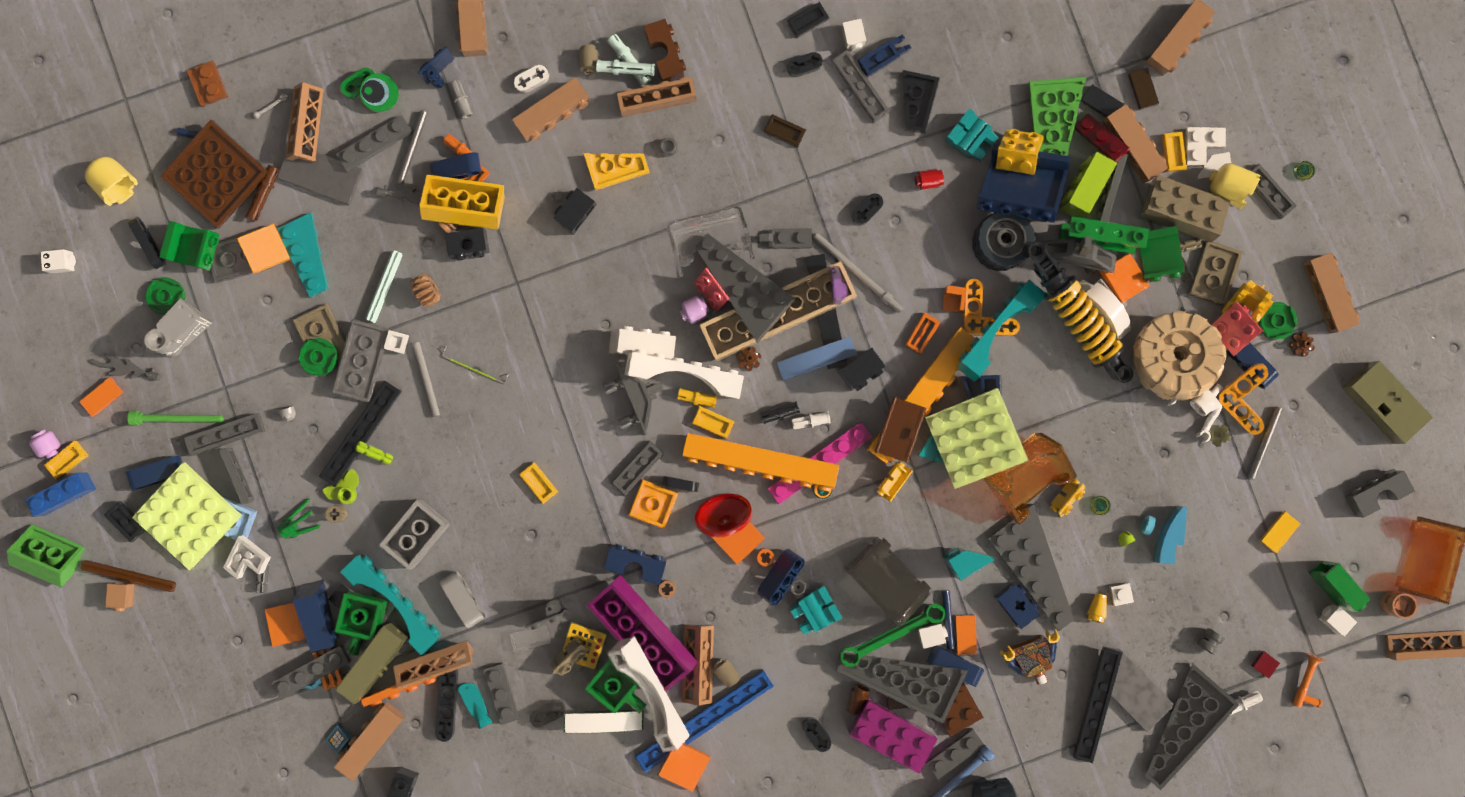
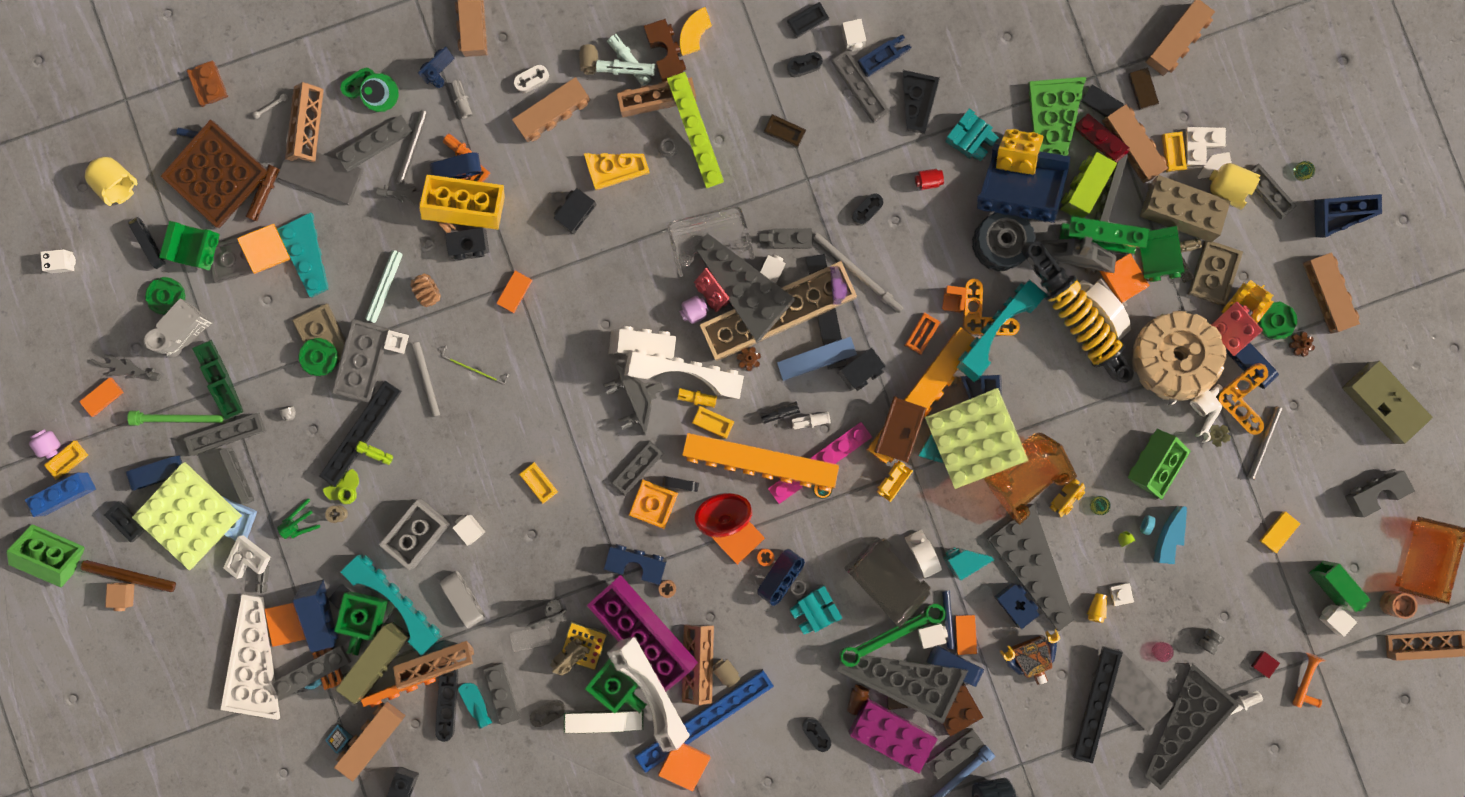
none -> dark green slope [192,339,243,420]
none -> white wing [221,594,280,720]
none -> white brick [453,515,485,546]
none -> orange tile [496,270,533,313]
none -> lime plate [667,72,724,189]
none -> yellow tile [680,7,712,56]
none -> white brick [760,254,786,284]
none -> white brick [905,530,942,578]
none -> bright green slope [1128,429,1191,500]
none -> clear pink tile [1152,642,1174,662]
none -> dark blue wedge [1314,194,1382,238]

